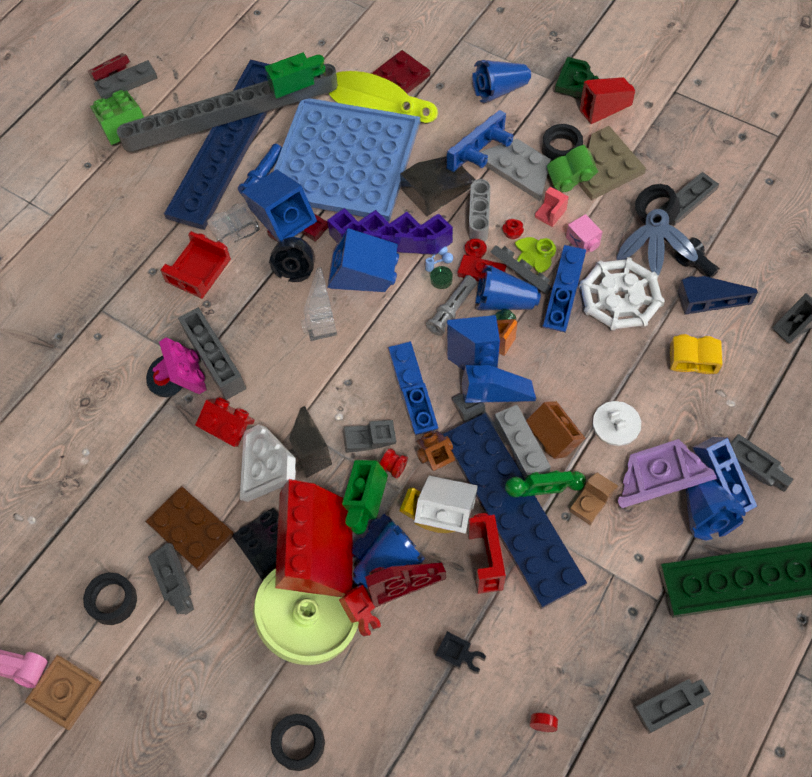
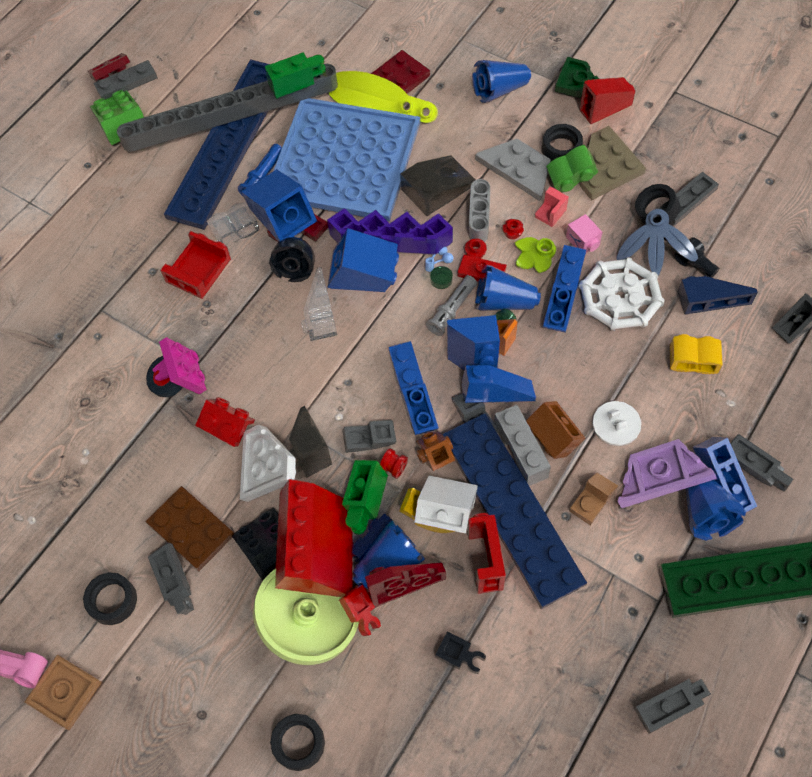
dark grey brick [178,307,246,400] -> none
blue plate [446,110,514,172] -> none
dark grey plate [491,245,552,295] -> none
green plate [505,470,586,498] -> none
red tile [530,713,558,732] -> none

